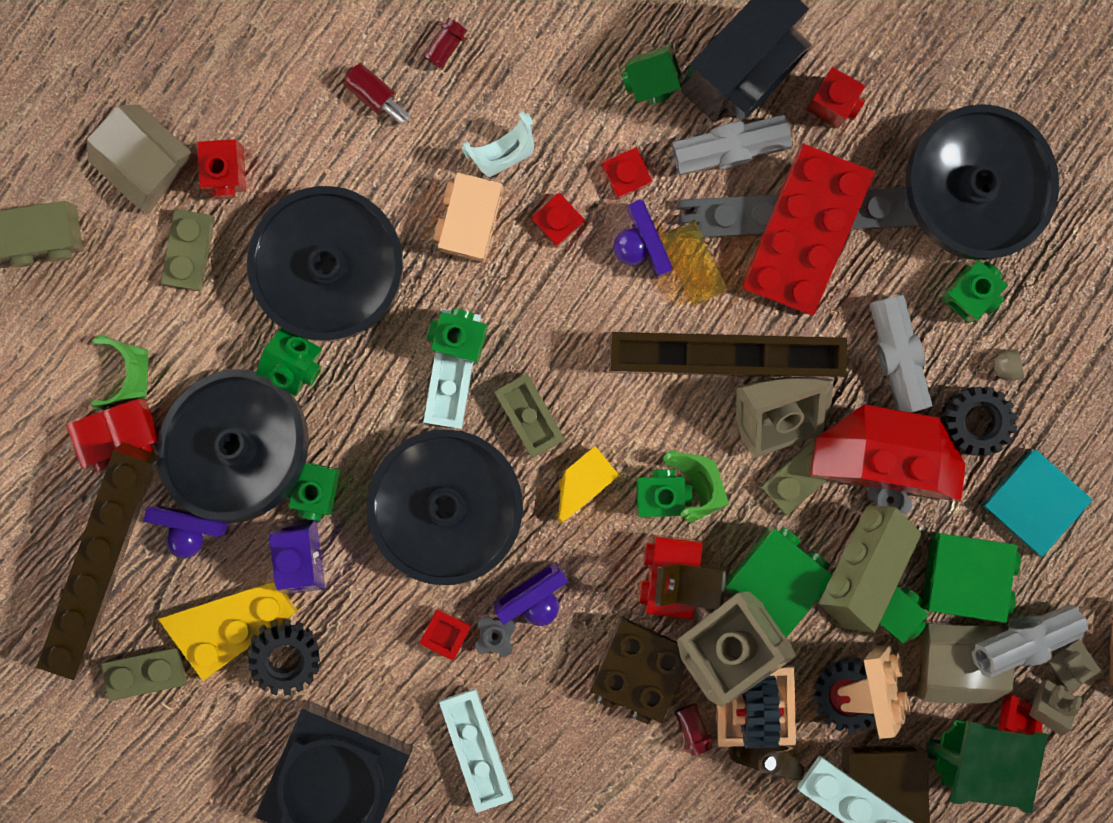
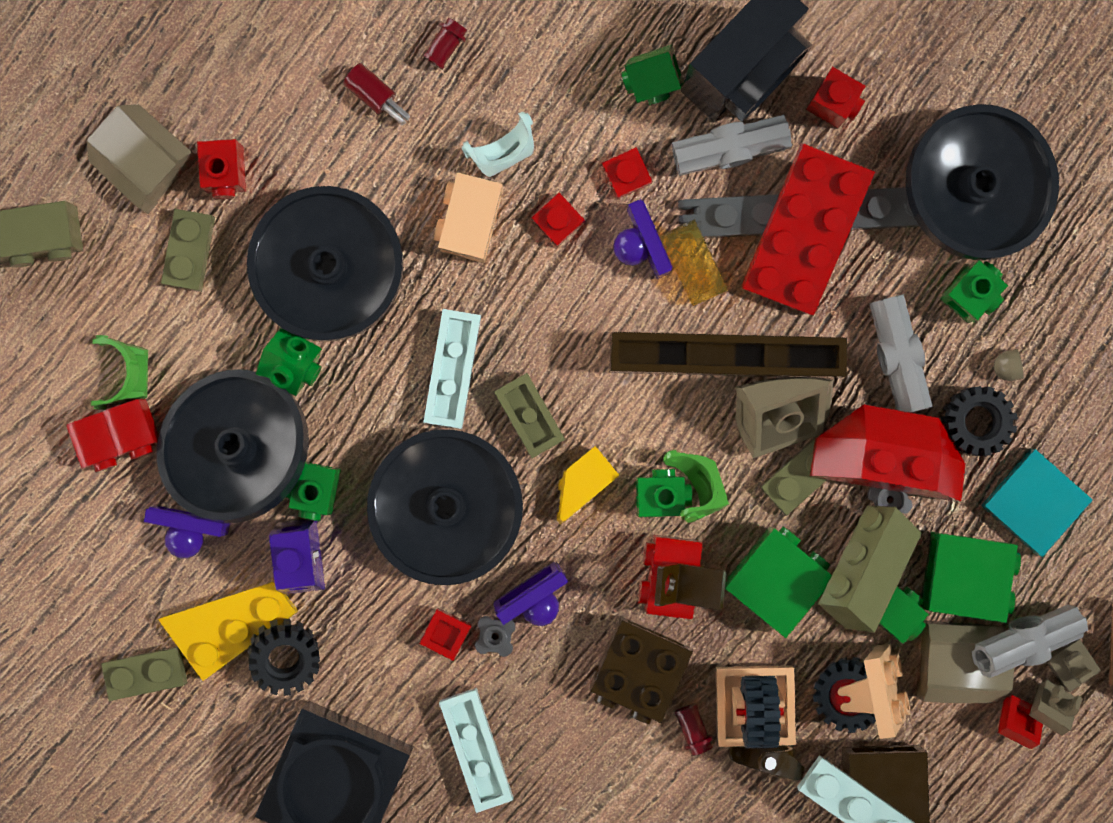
dark brown brick [36,442,160,680] -> none
green brick [427,308,488,364] -> none
dark tan slope [677,591,795,707] -> none
dark green piece [926,720,1048,813] -> none

